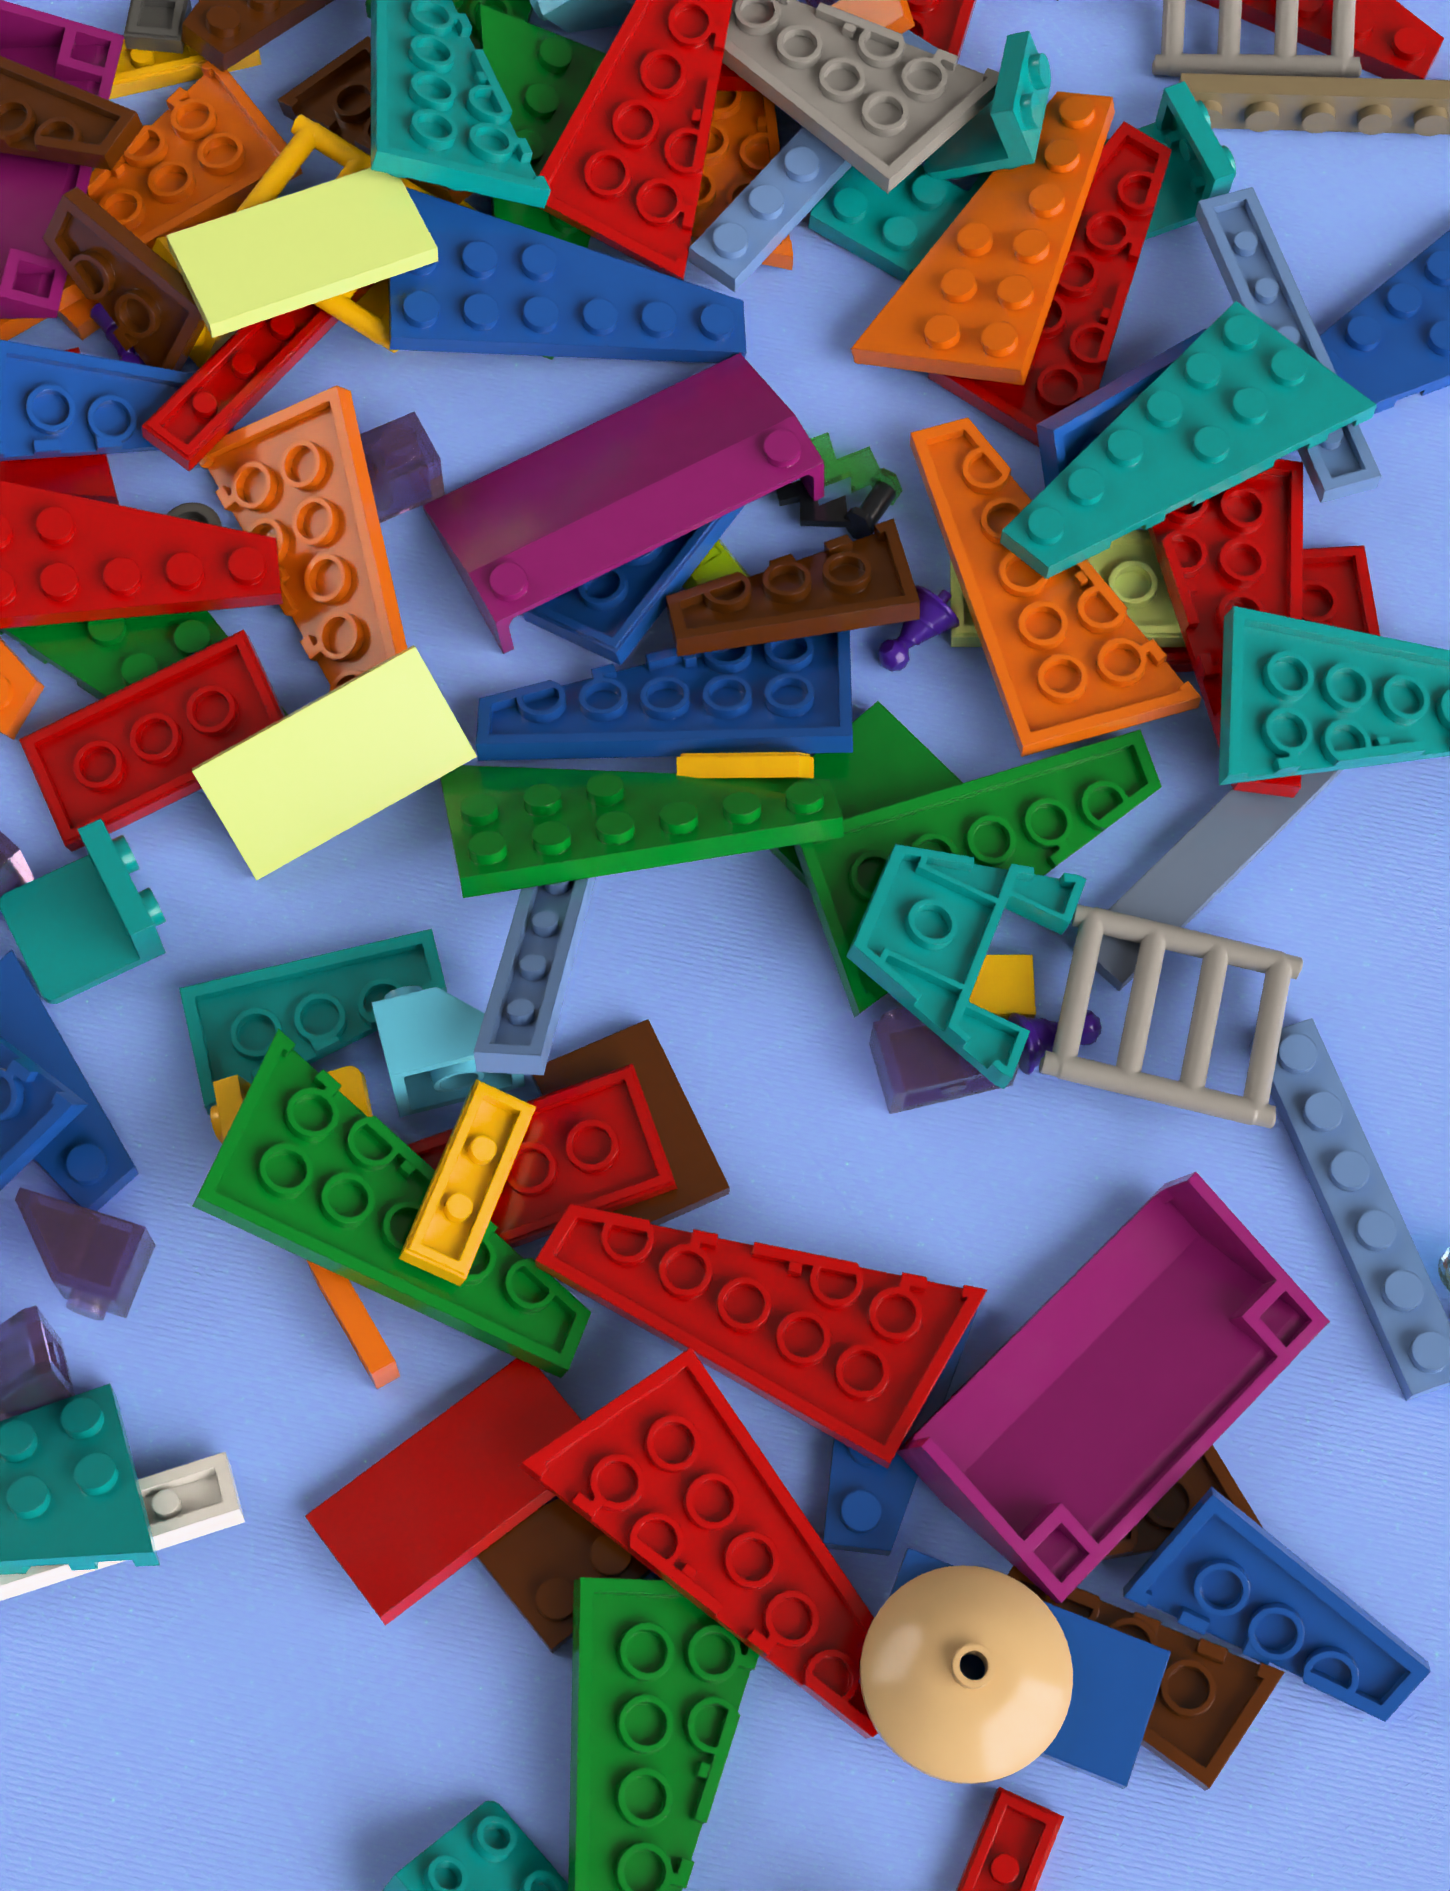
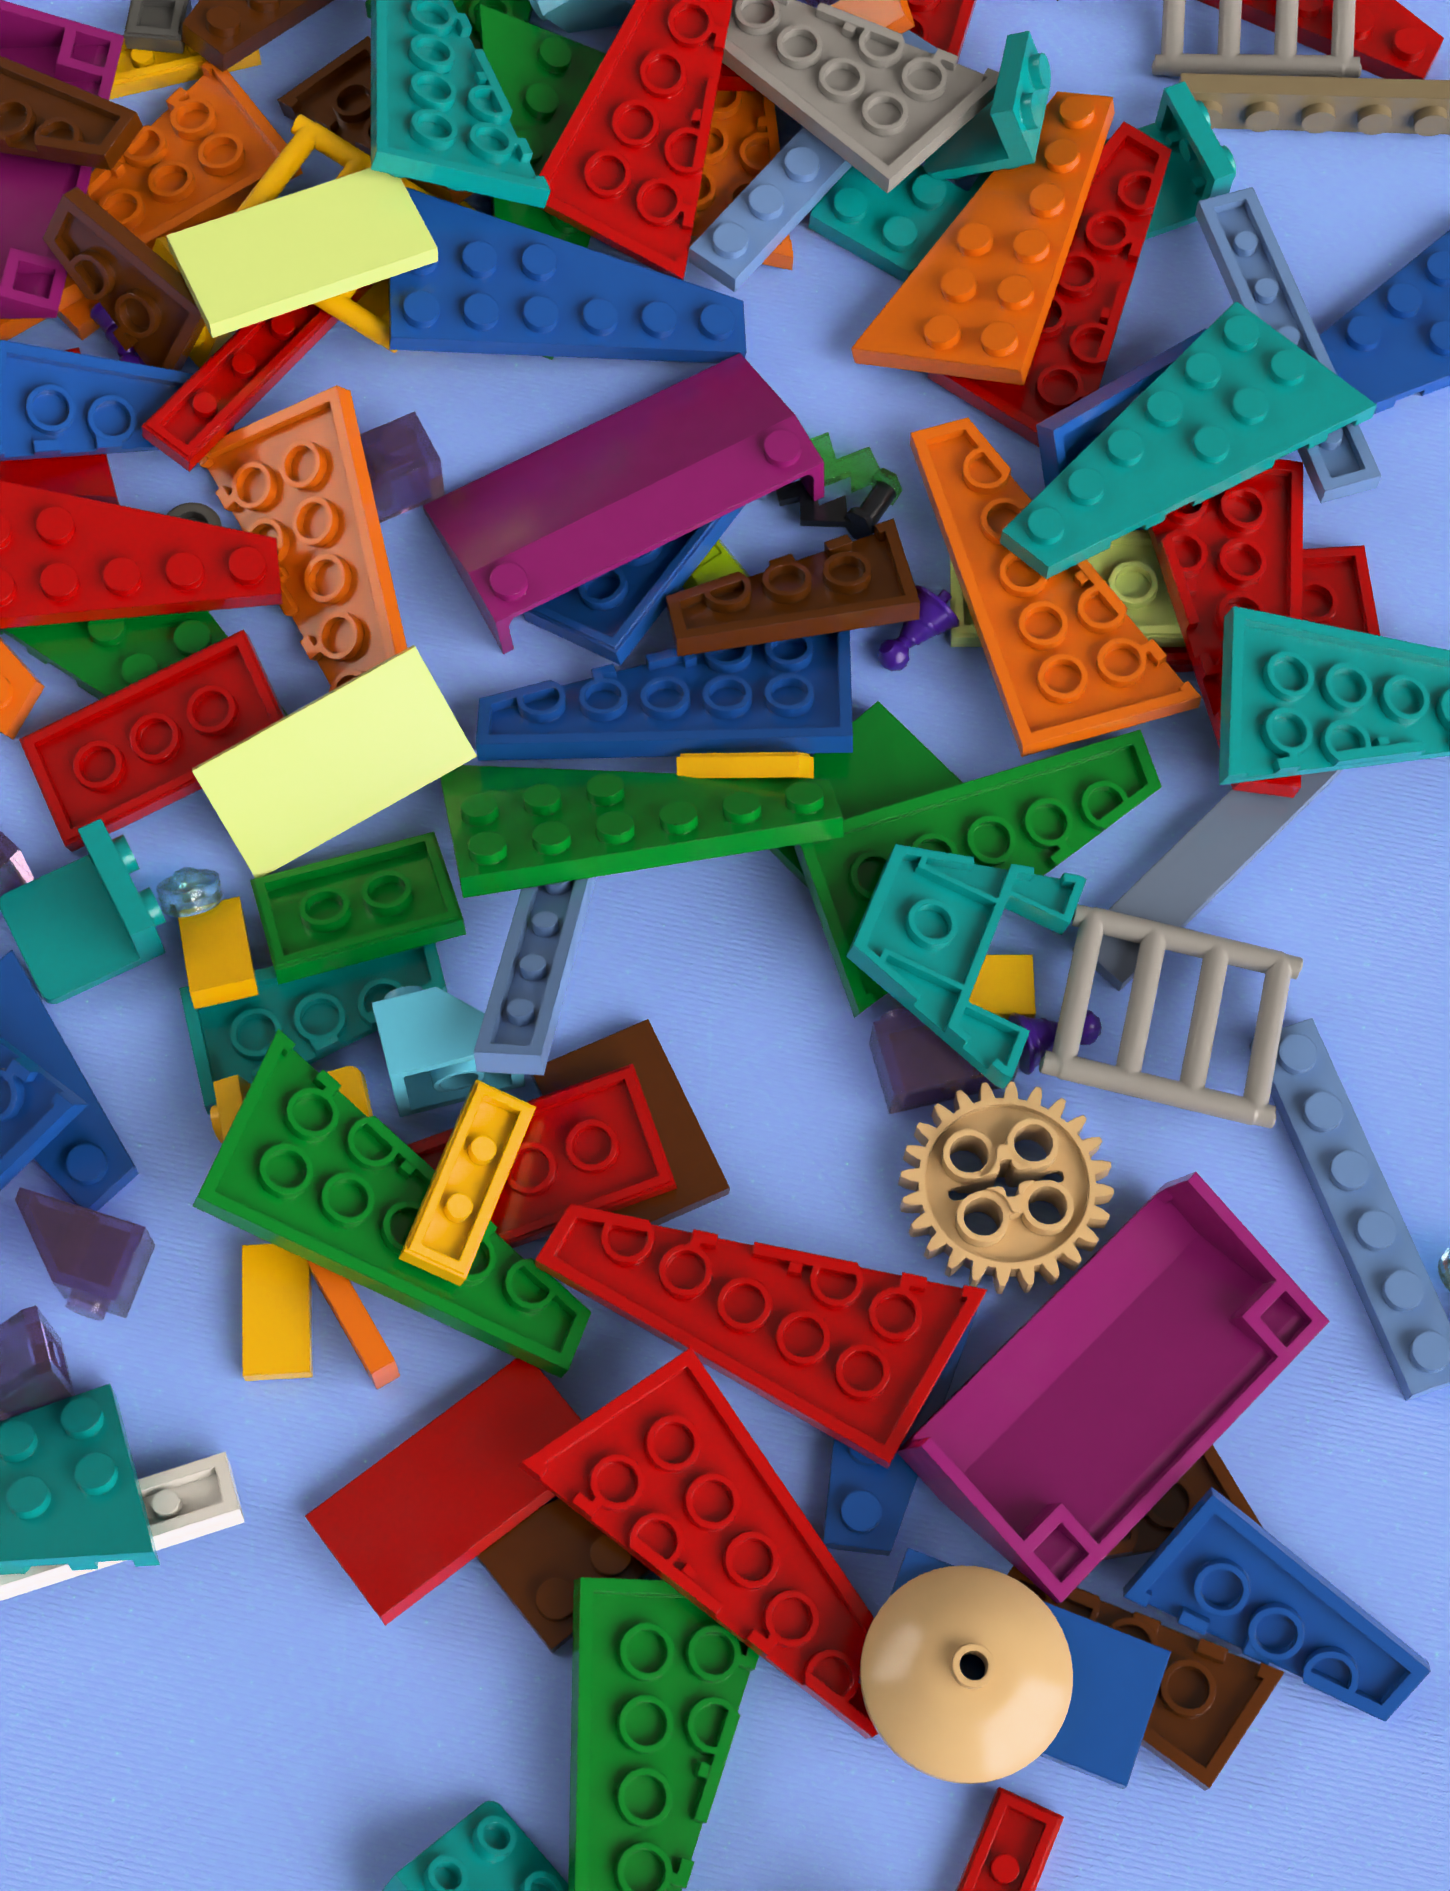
none -> clear light blue tile [156,867,224,917]
none -> yellow tile [177,896,259,1009]
none -> yellow tile [242,1244,313,1381]
none -> green tile [250,832,466,985]
none -> tan gear [898,1081,1114,1294]

